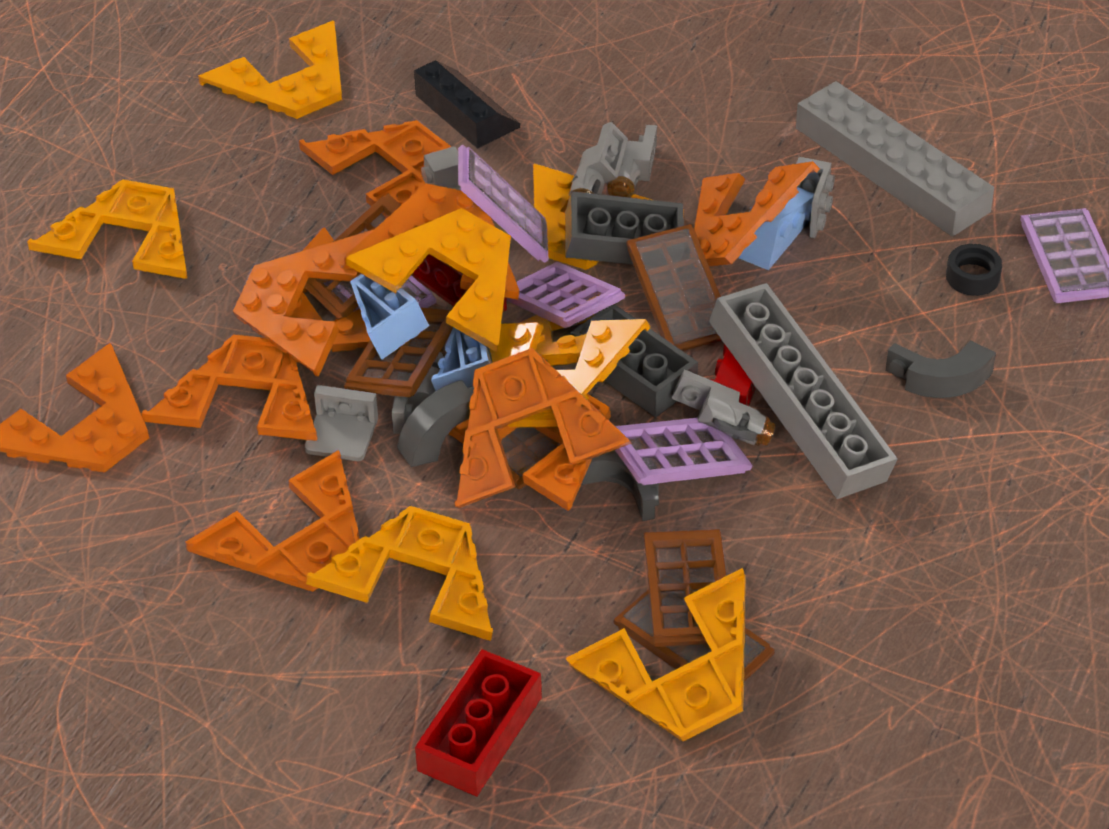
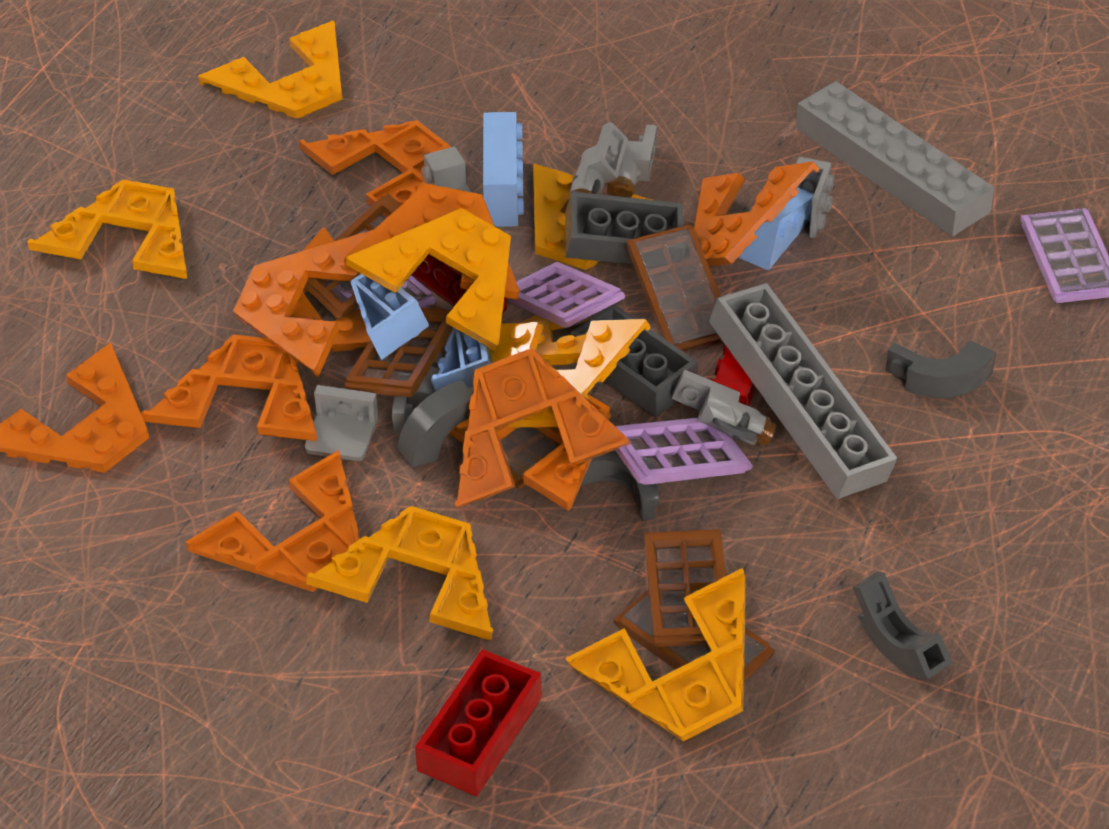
black slope [414,60,520,149] -> none
piece [458,145,549,263] -> none
black tyre [946,243,1002,296] -> none
none -> light blue brick [483,112,524,227]
none -> dark grey arch [852,572,952,679]

